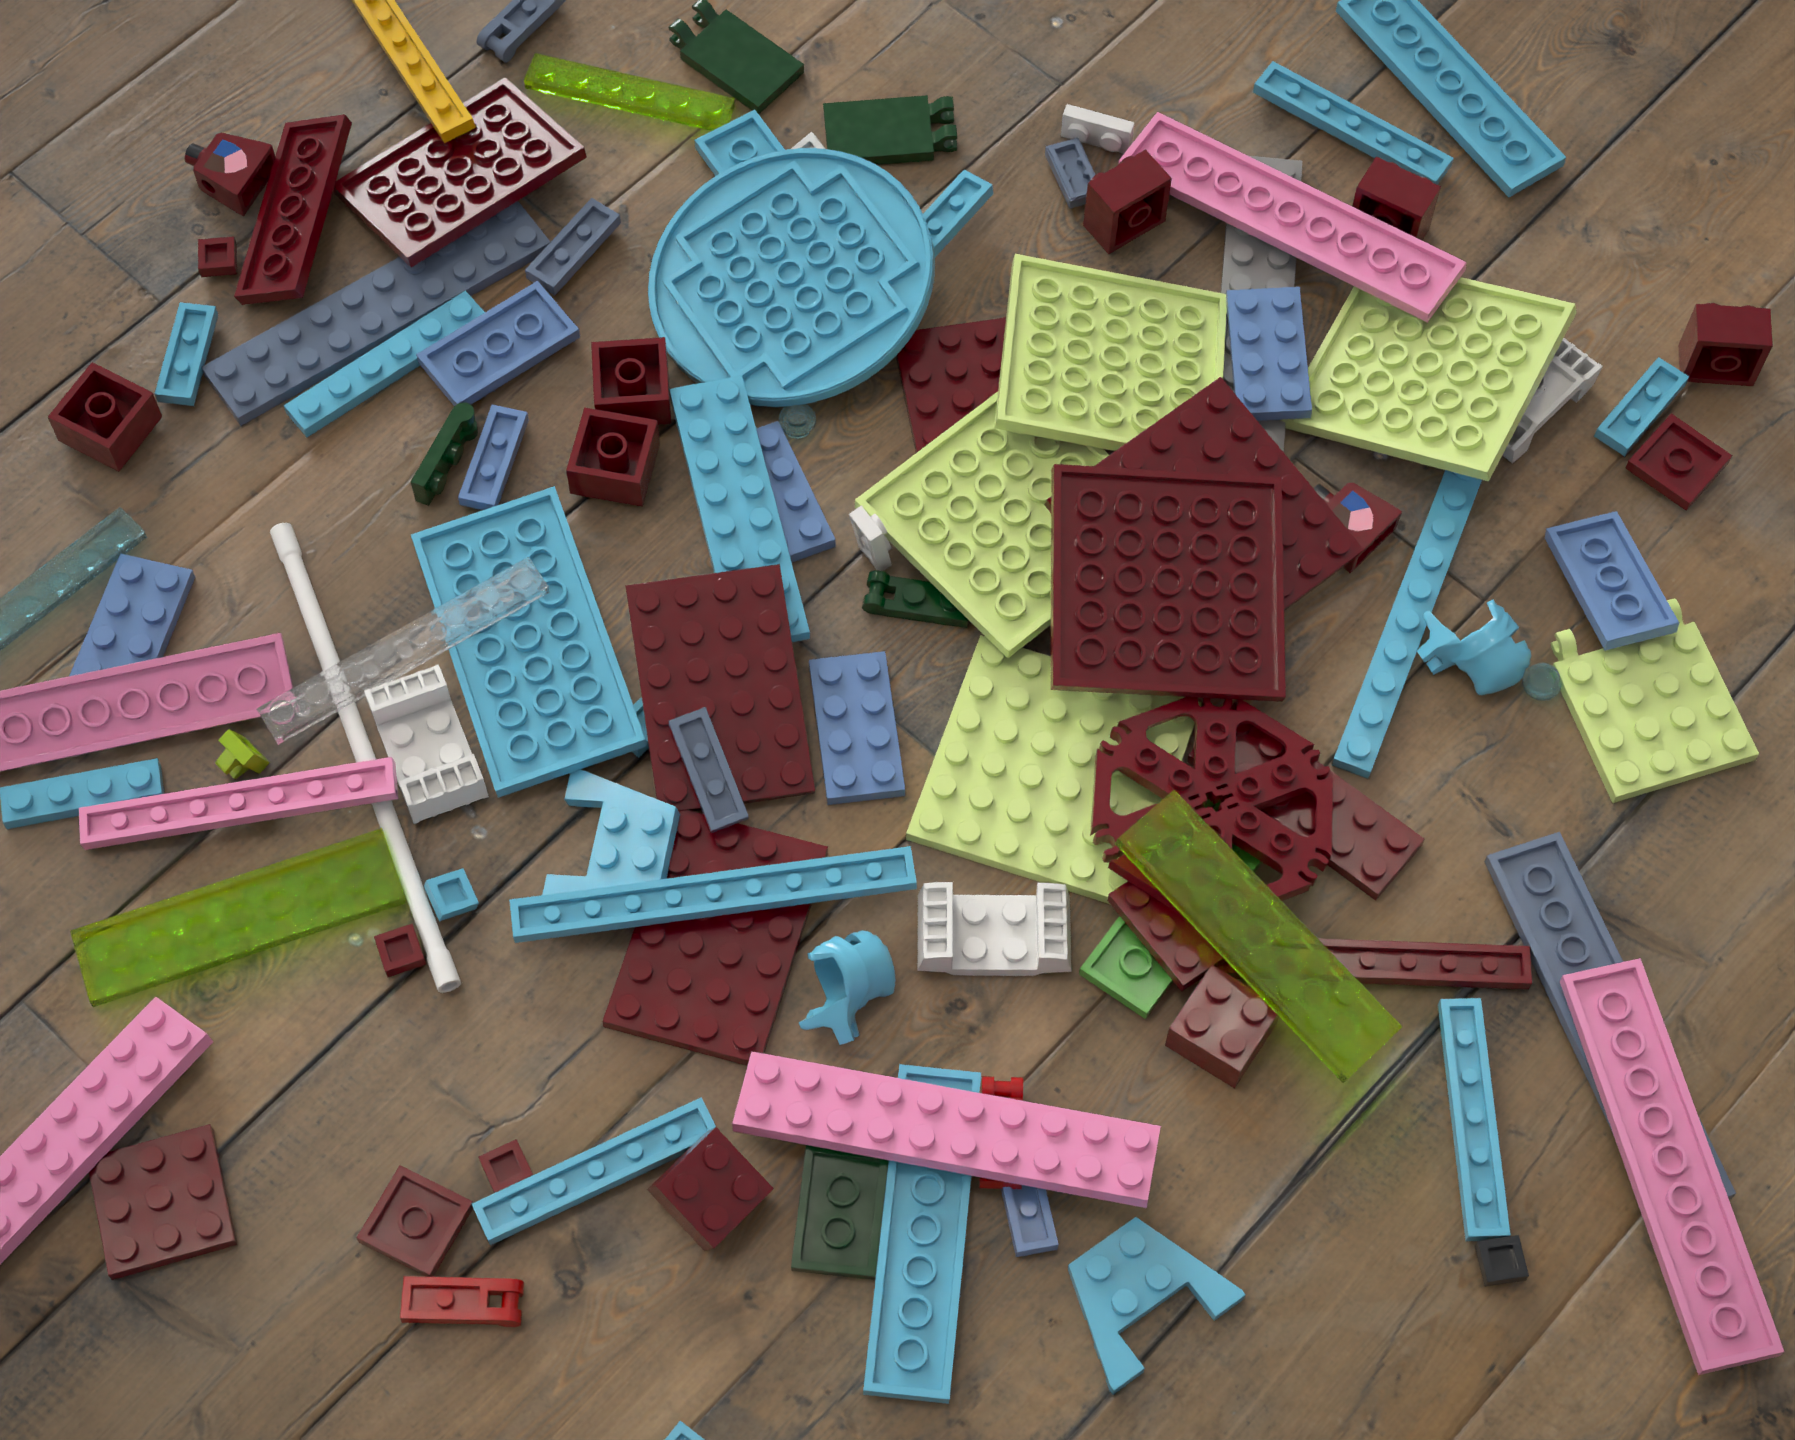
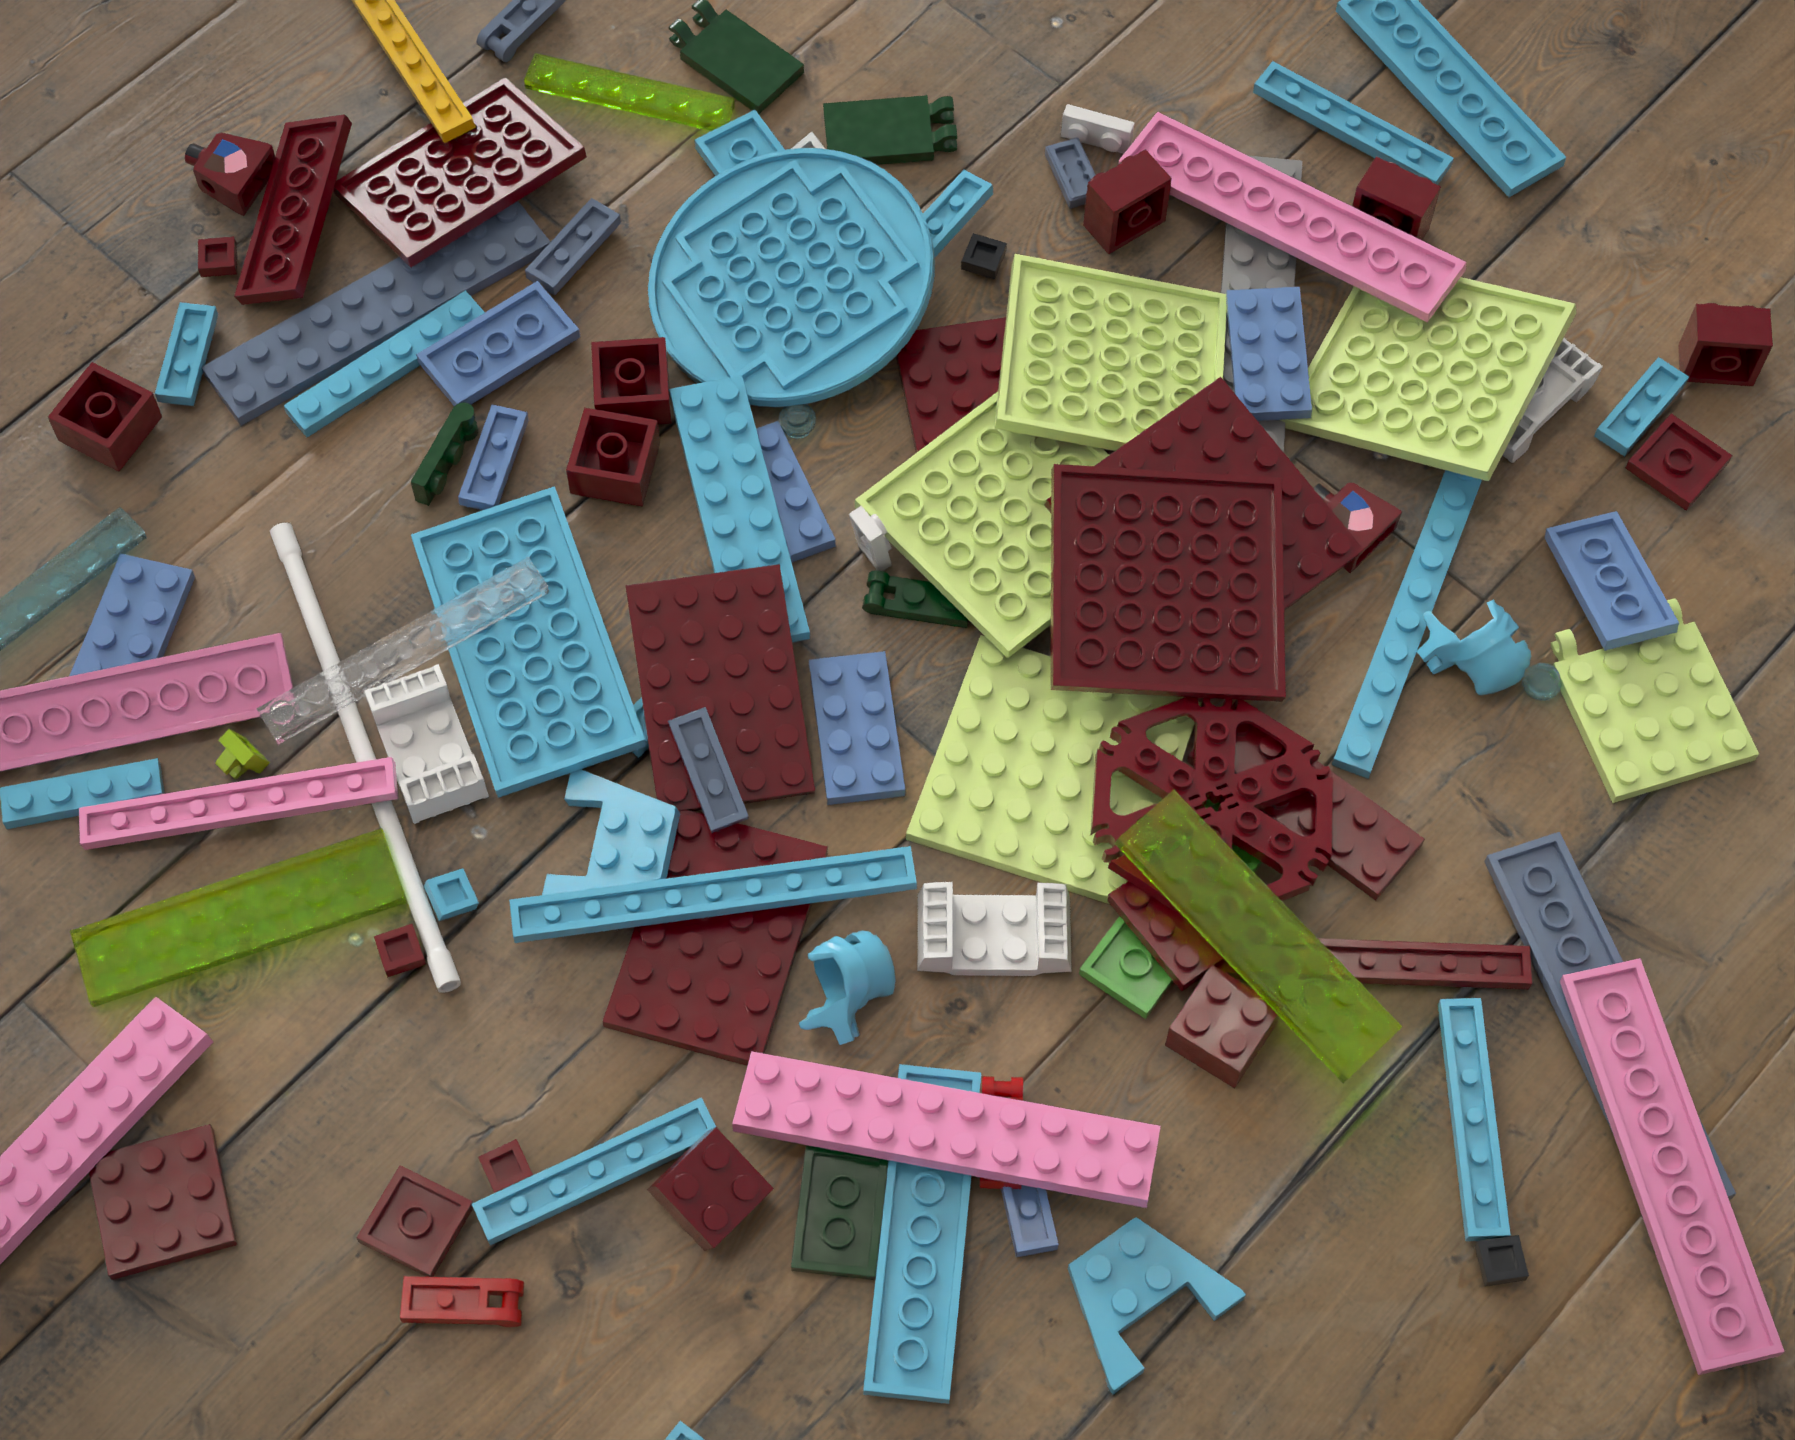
none -> black plate [961,233,1007,279]

